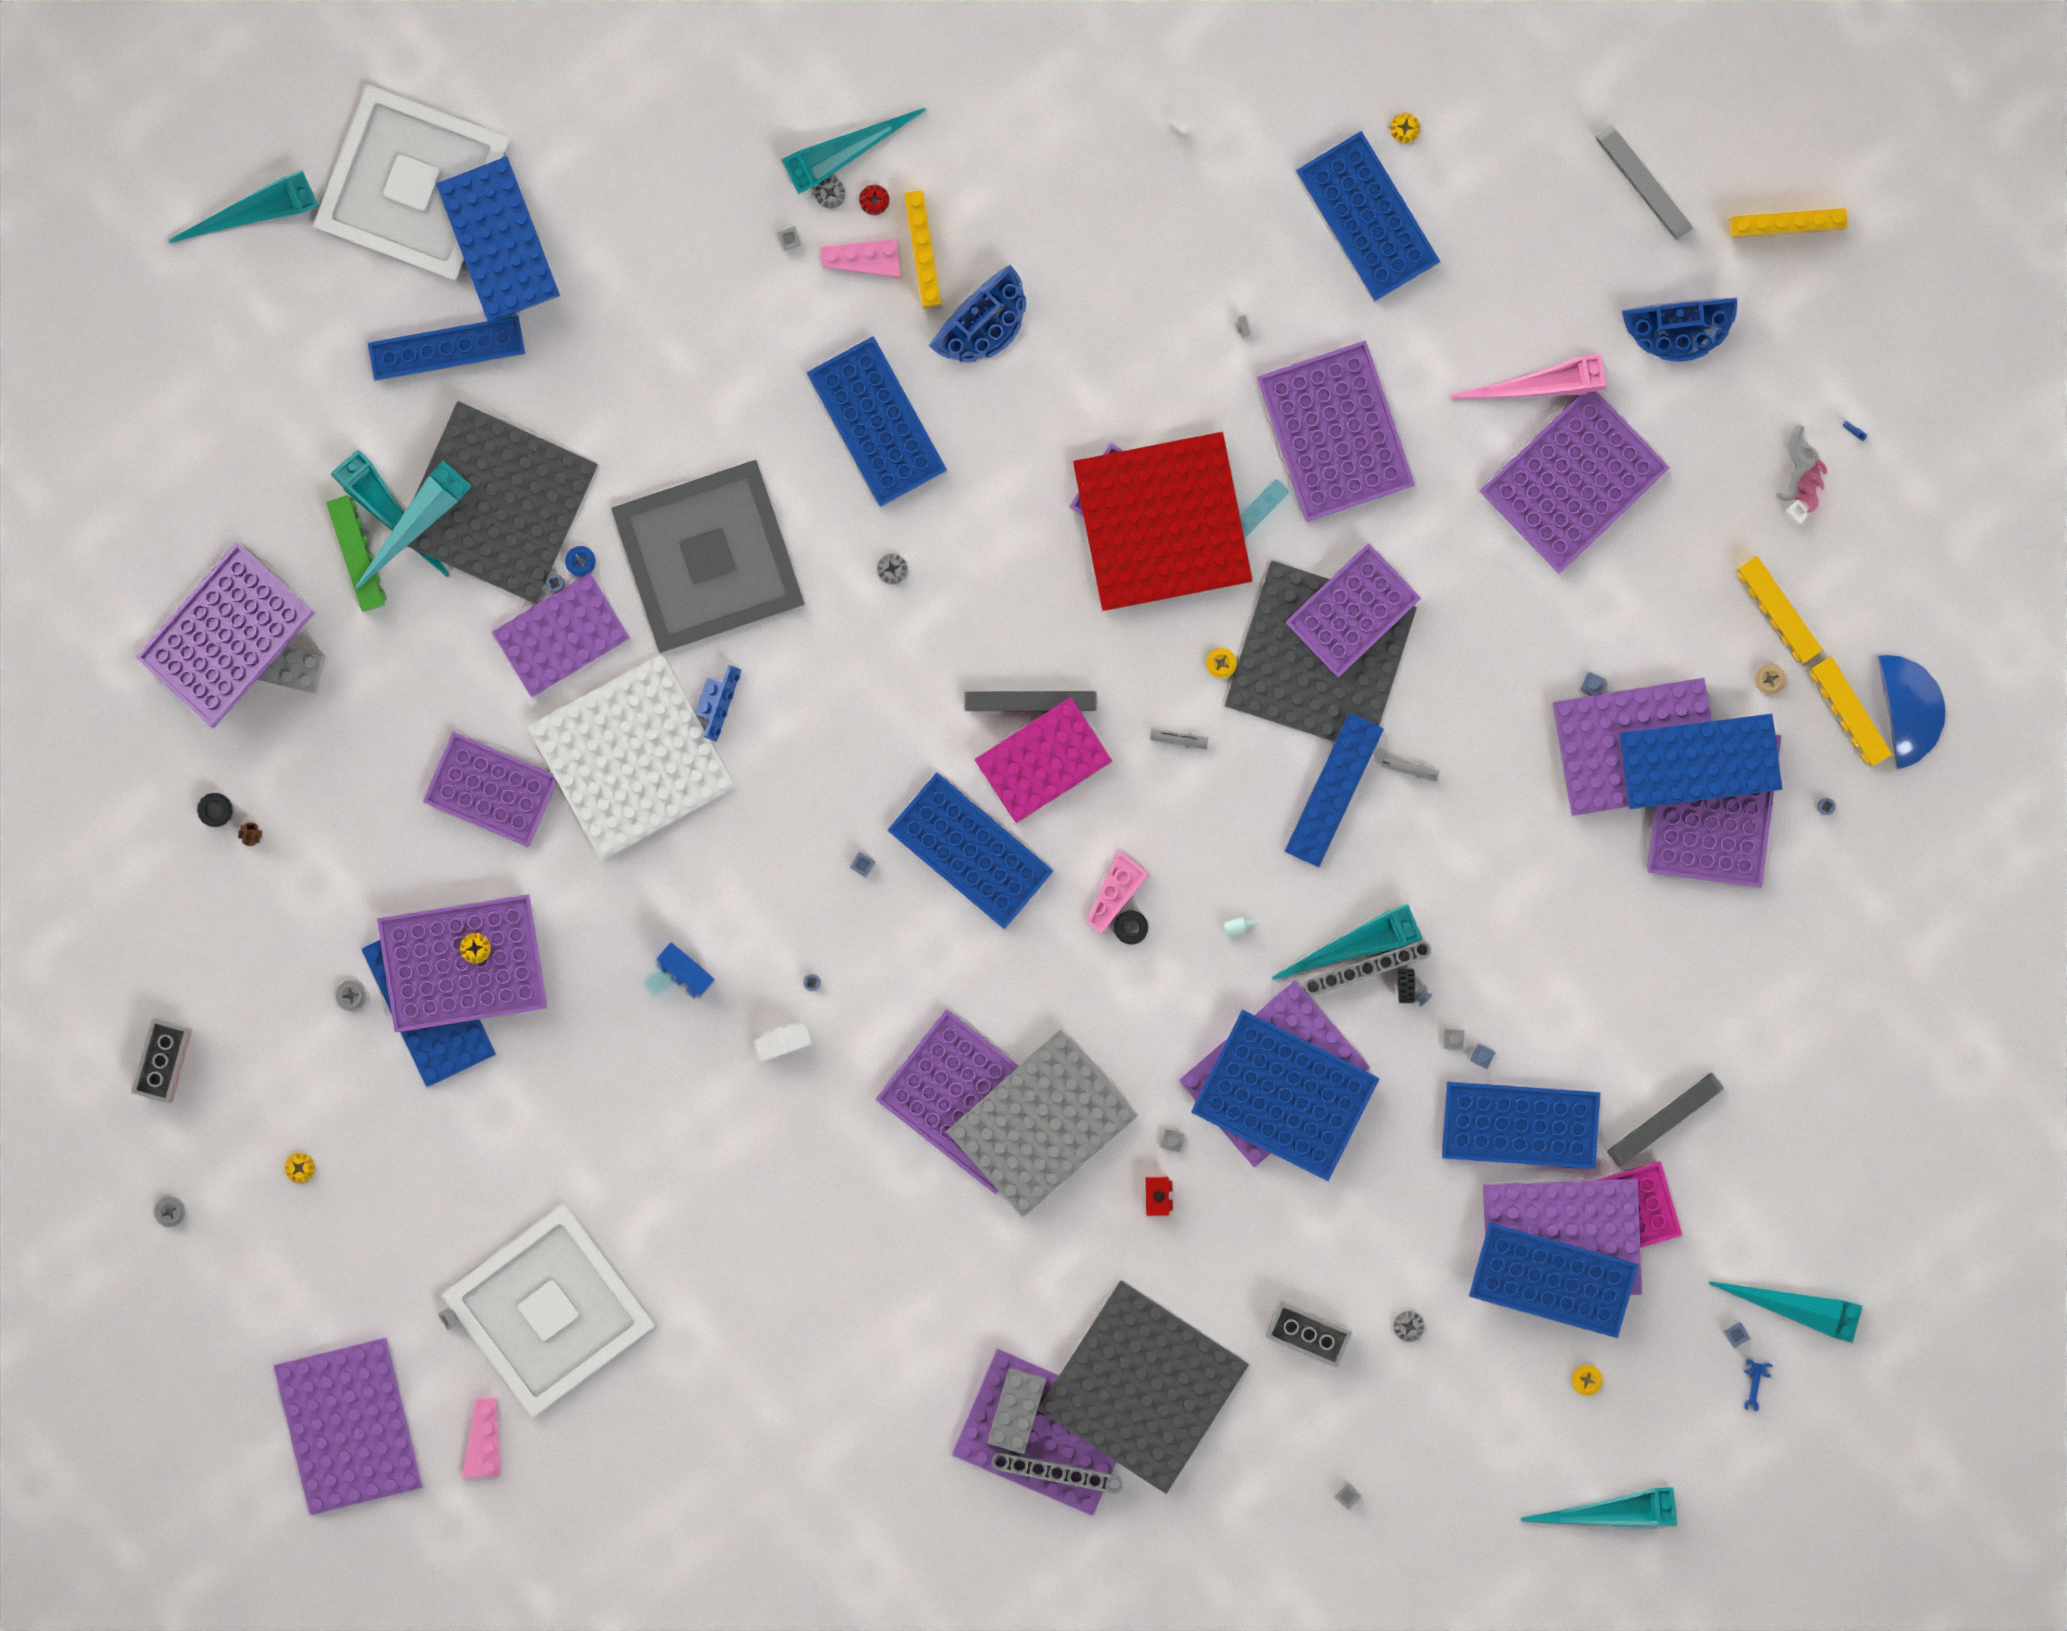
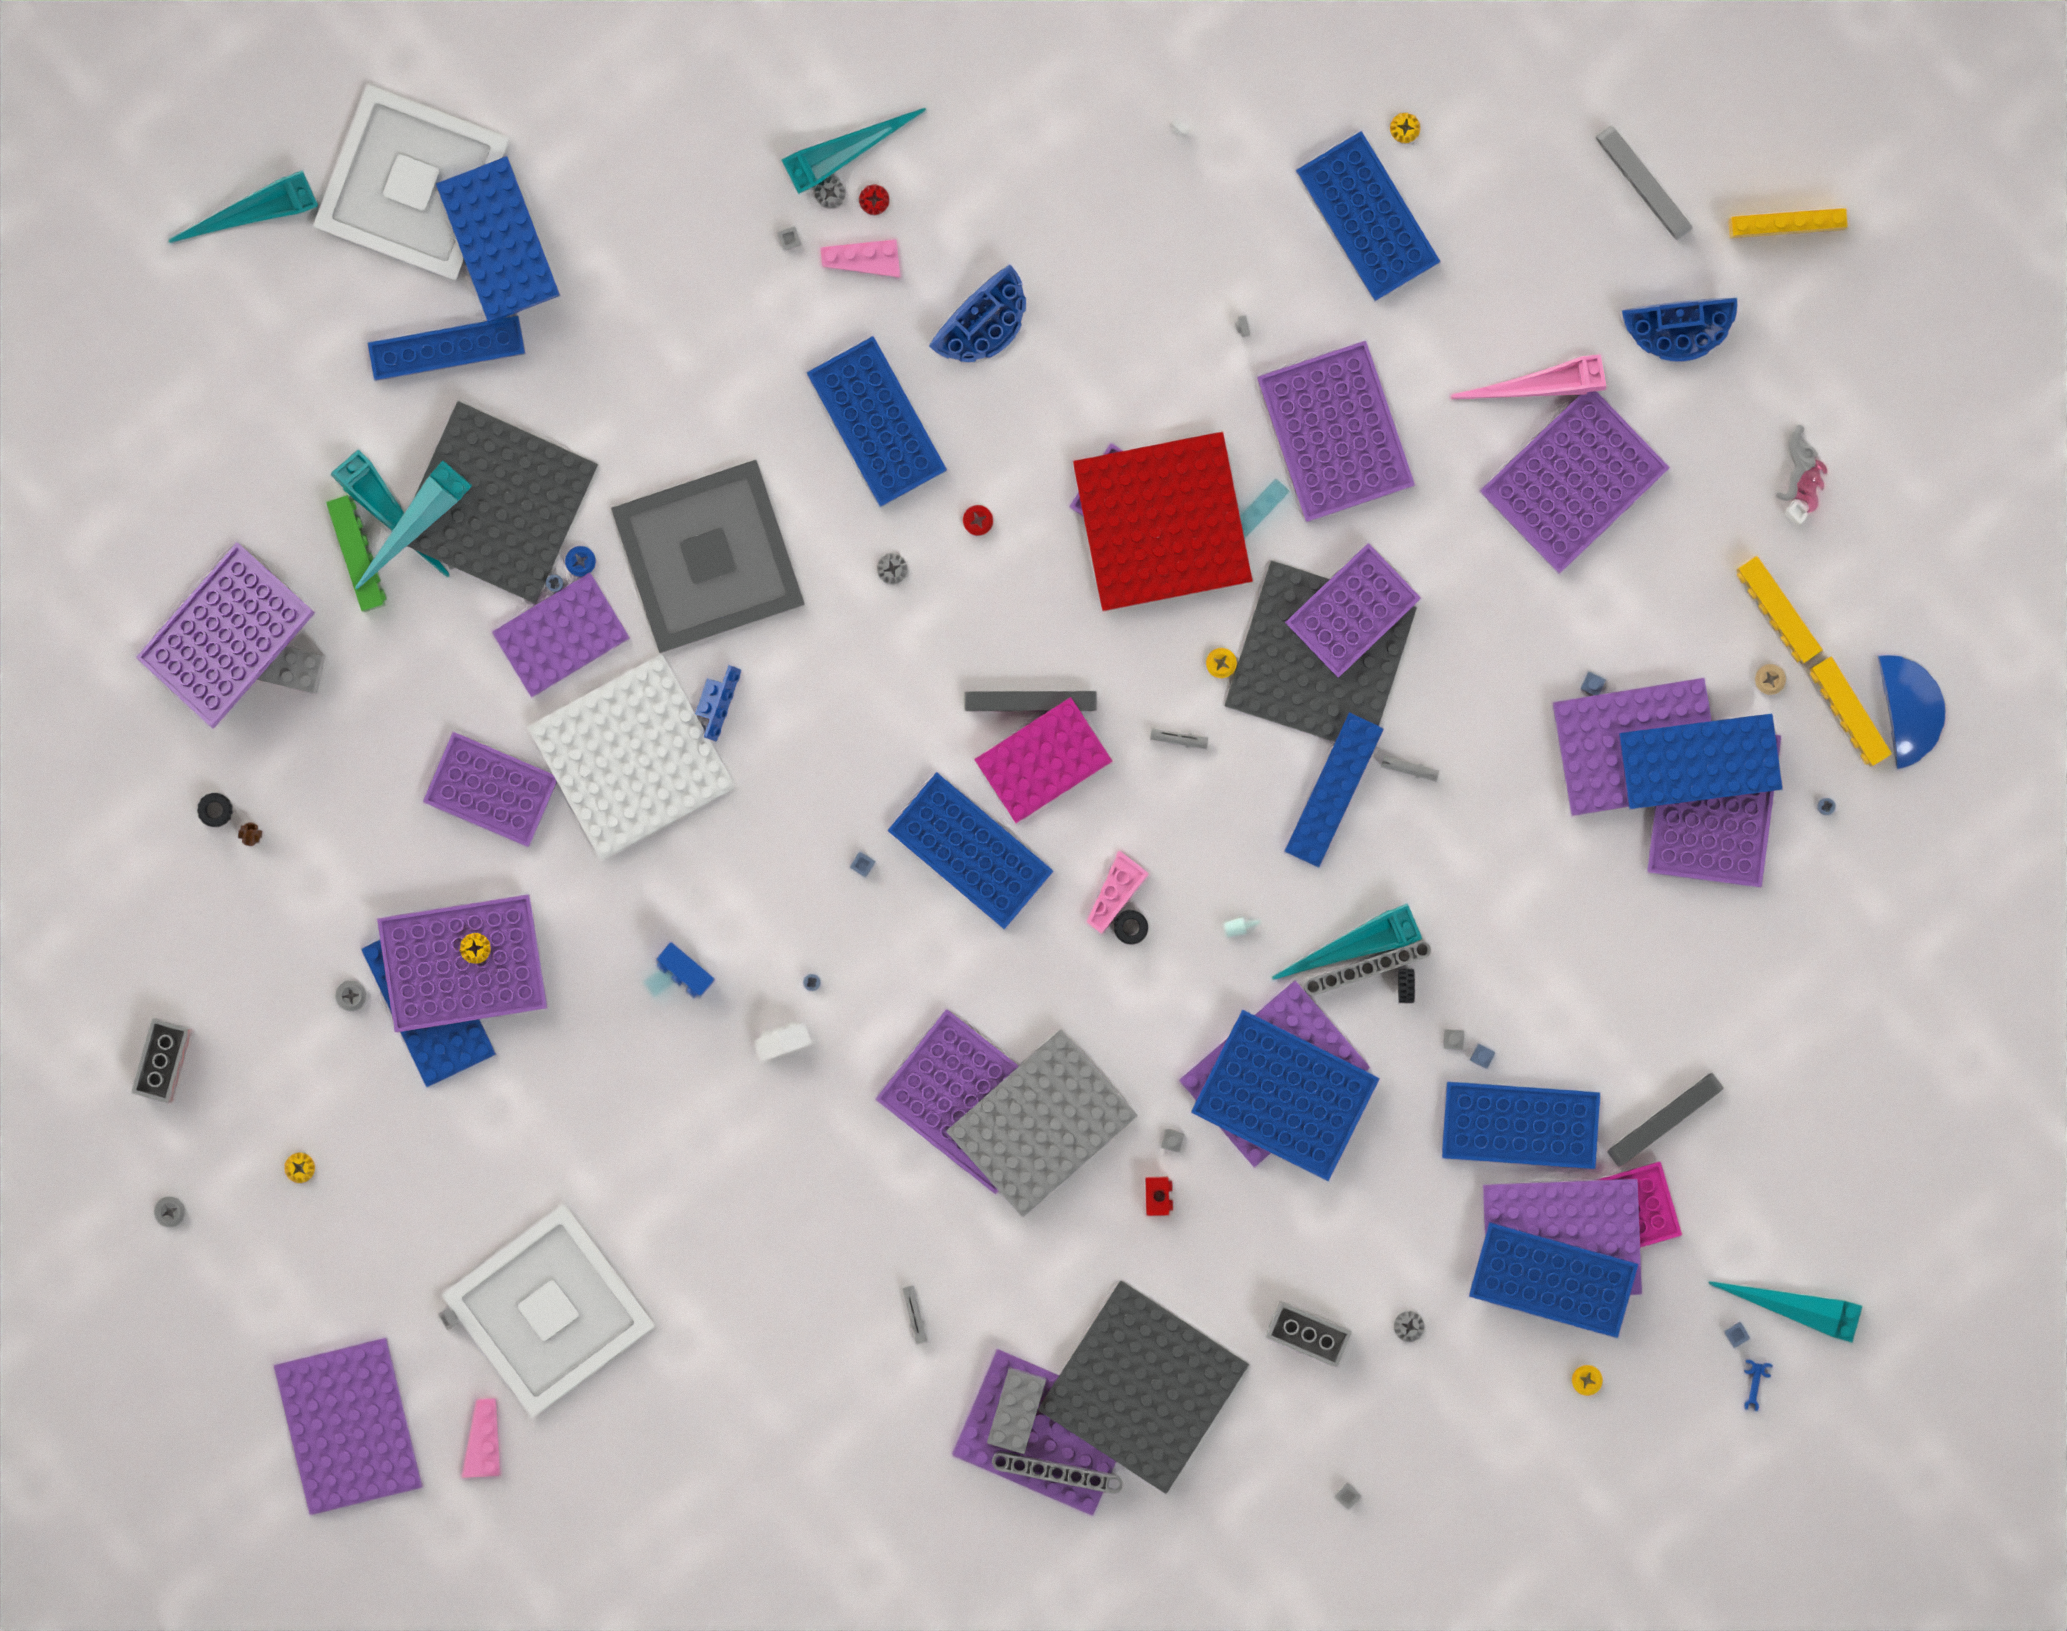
yellow brick [904,190,942,309] -> none
sand blue bush [1415,988,1433,1007] -> none
teal plate [1520,1487,1677,1528] -> none
blue pin [1842,421,1868,442] -> none
none -> light grey pin [902,1285,928,1344]
none -> red gear [963,505,993,536]

